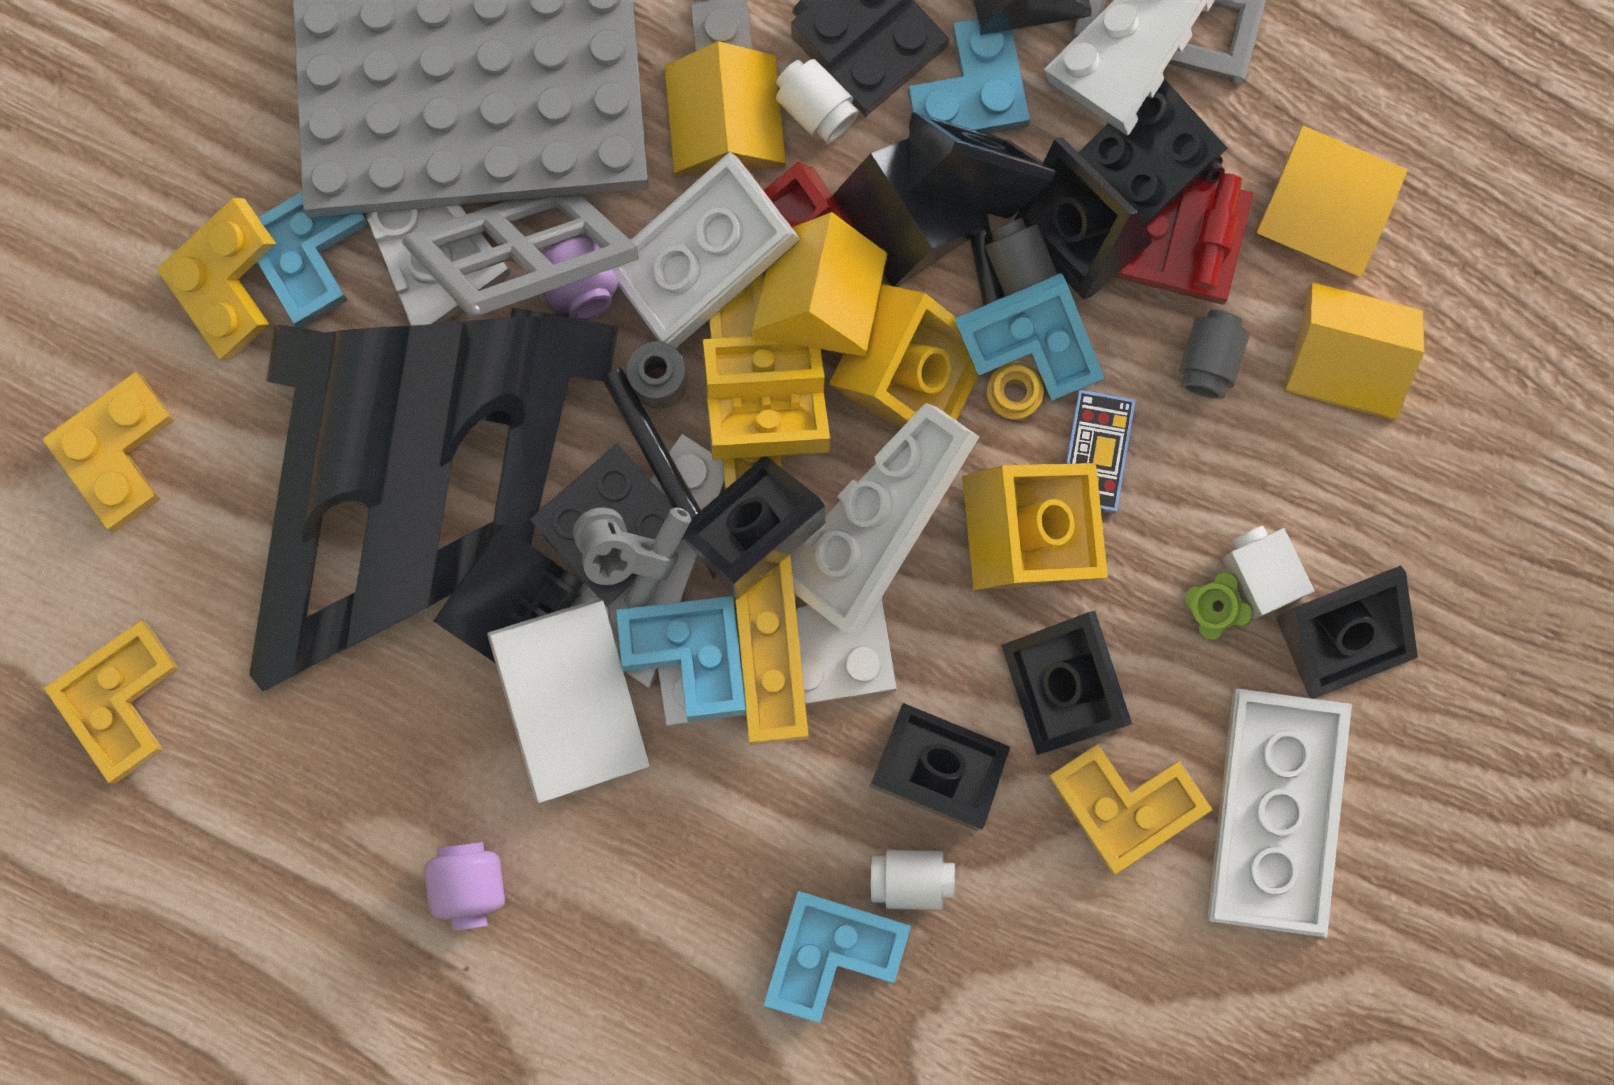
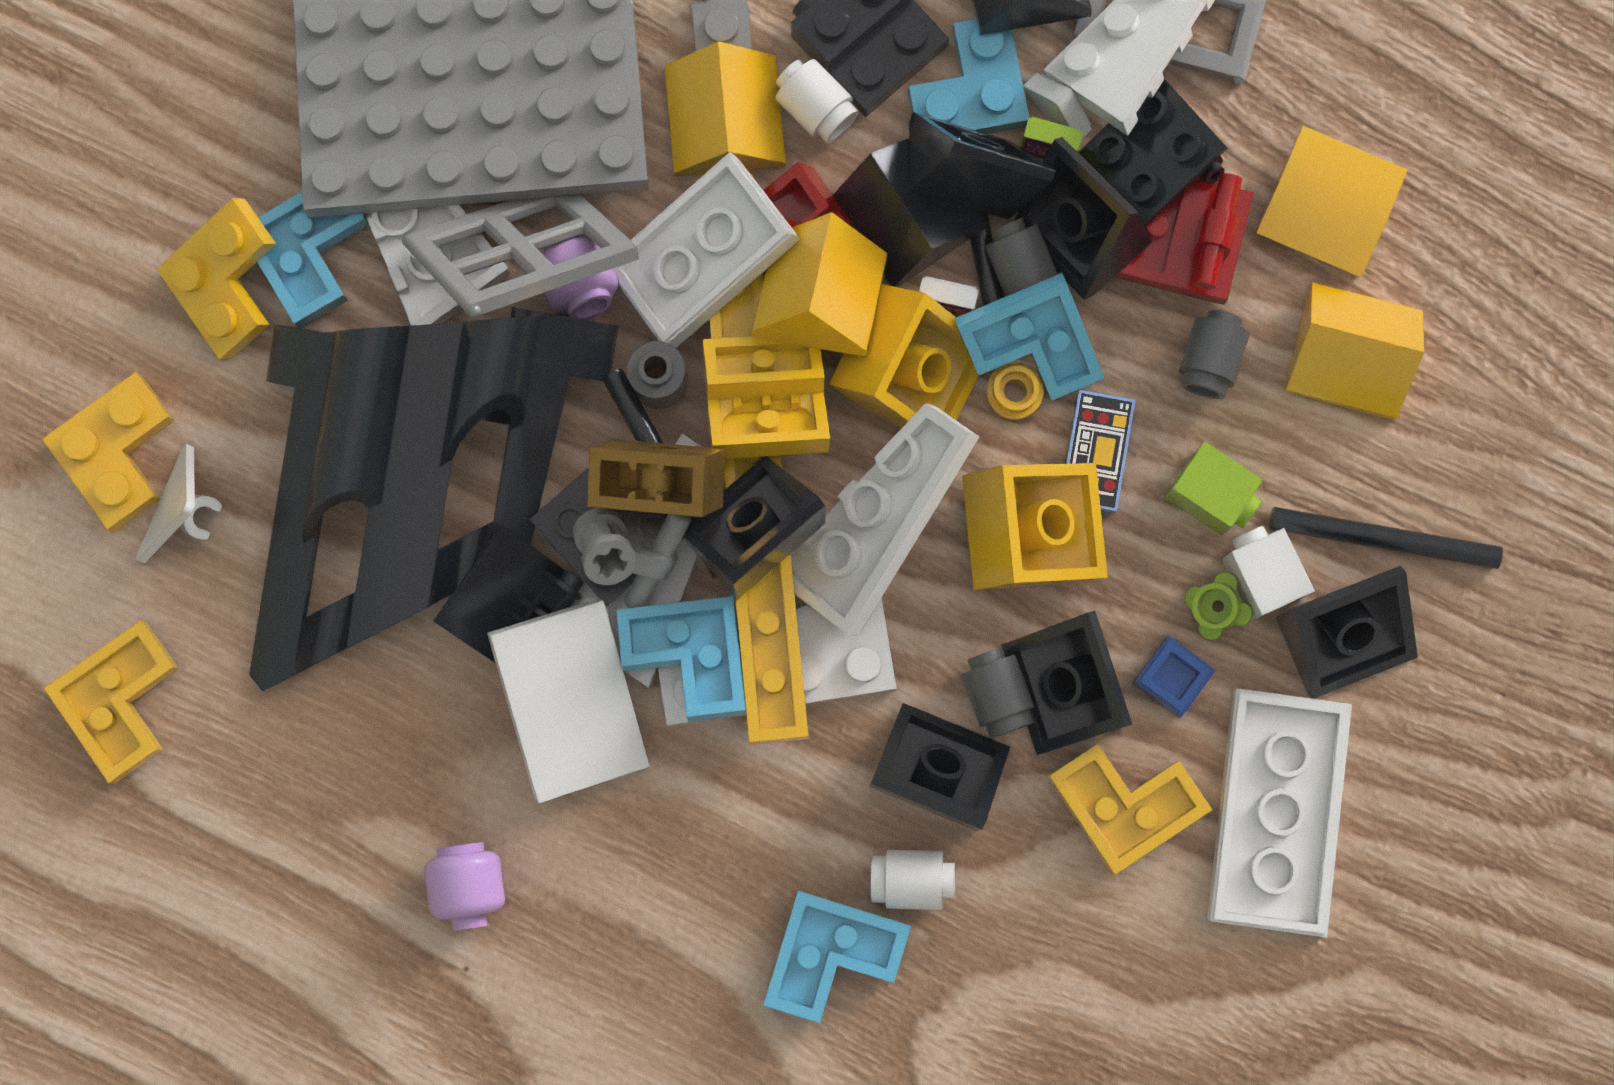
none -> white piece [136,444,222,563]
none -> pearl gold brick [587,439,725,517]
none -> white tile [919,276,979,318]
none -> dark grey brick [961,648,1035,739]
none -> lime tile [1020,117,1084,160]
none -> white tile [1023,73,1092,137]
none -> blue tile [1132,636,1216,718]
none -> lime brick [1164,441,1263,536]
none -> black bar [1269,507,1503,569]

